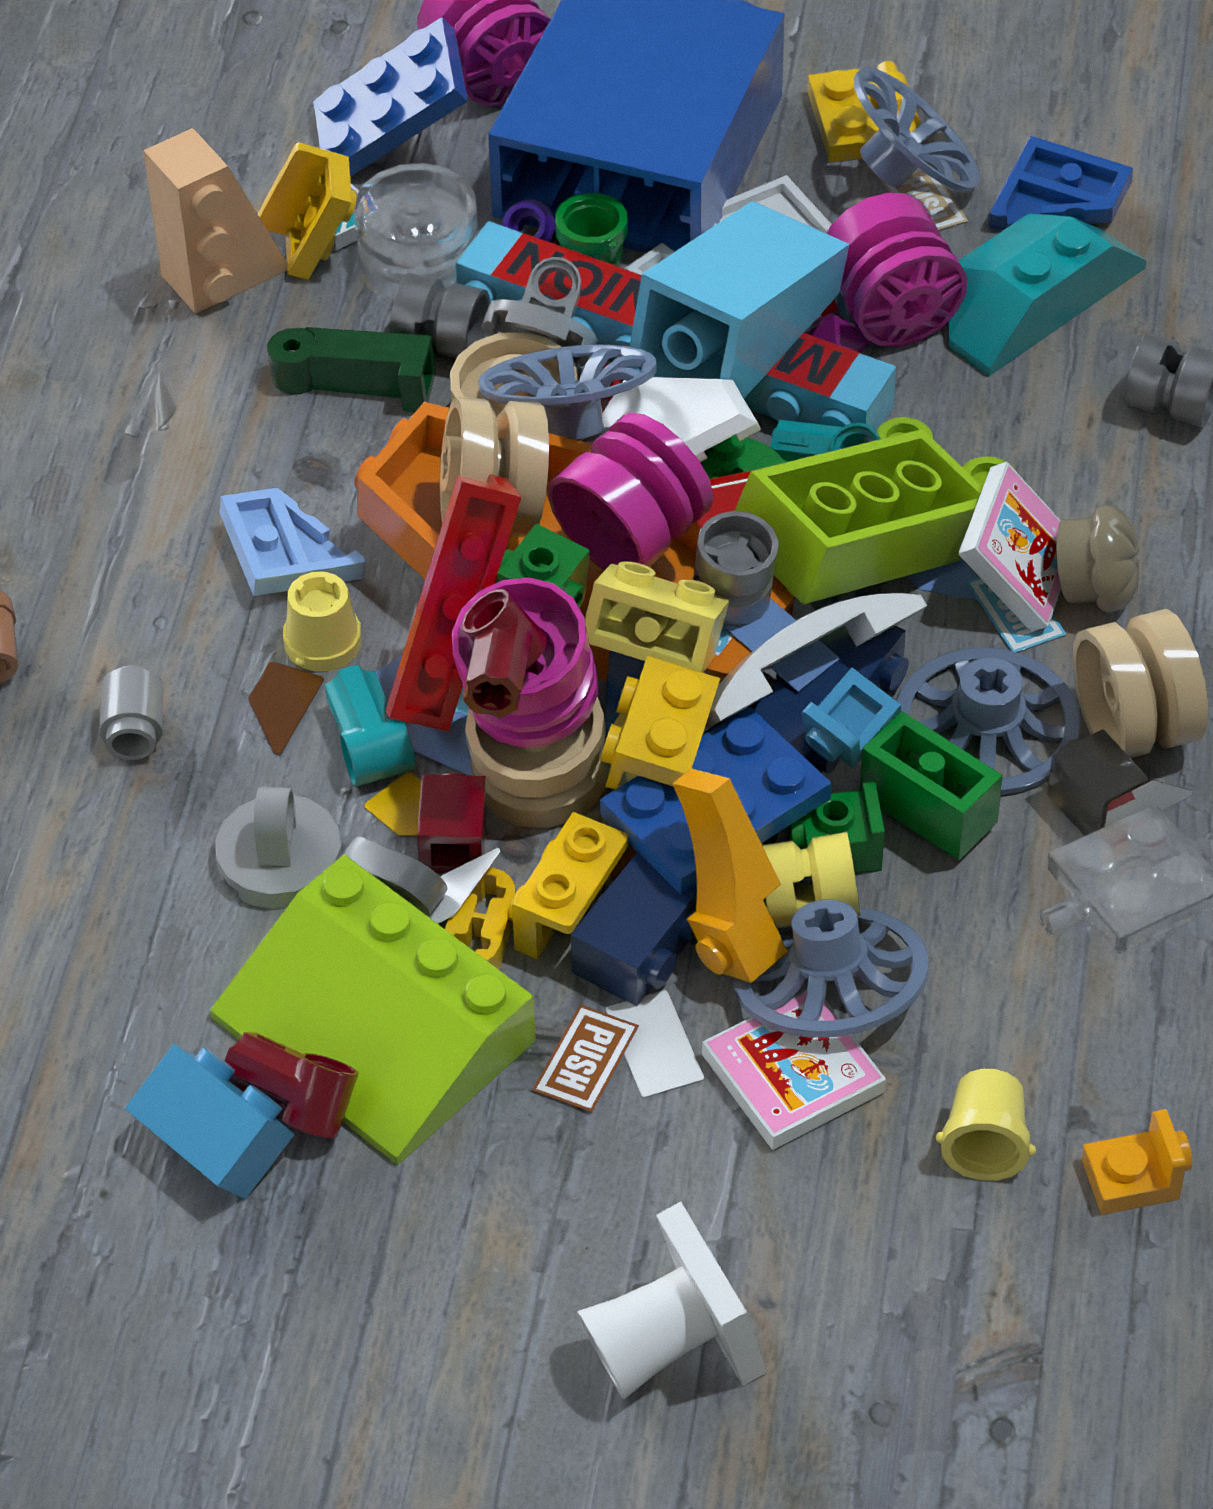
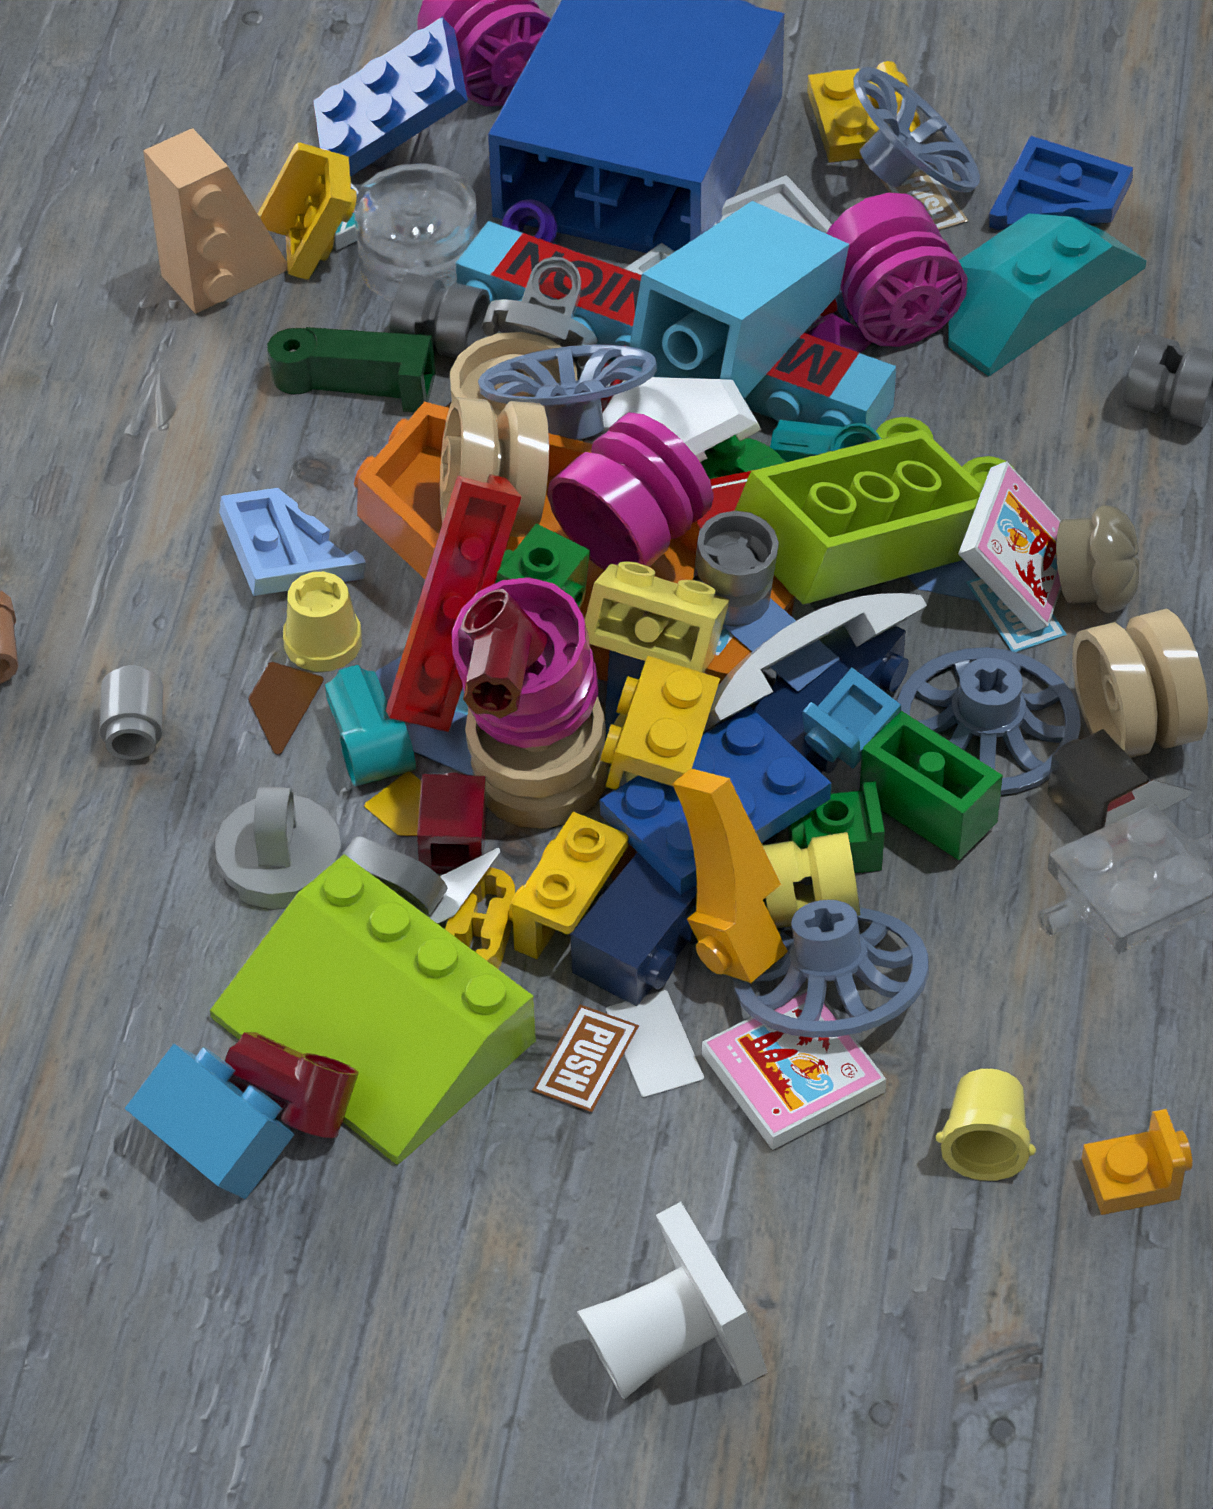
green piece [555,193,628,267] -> none

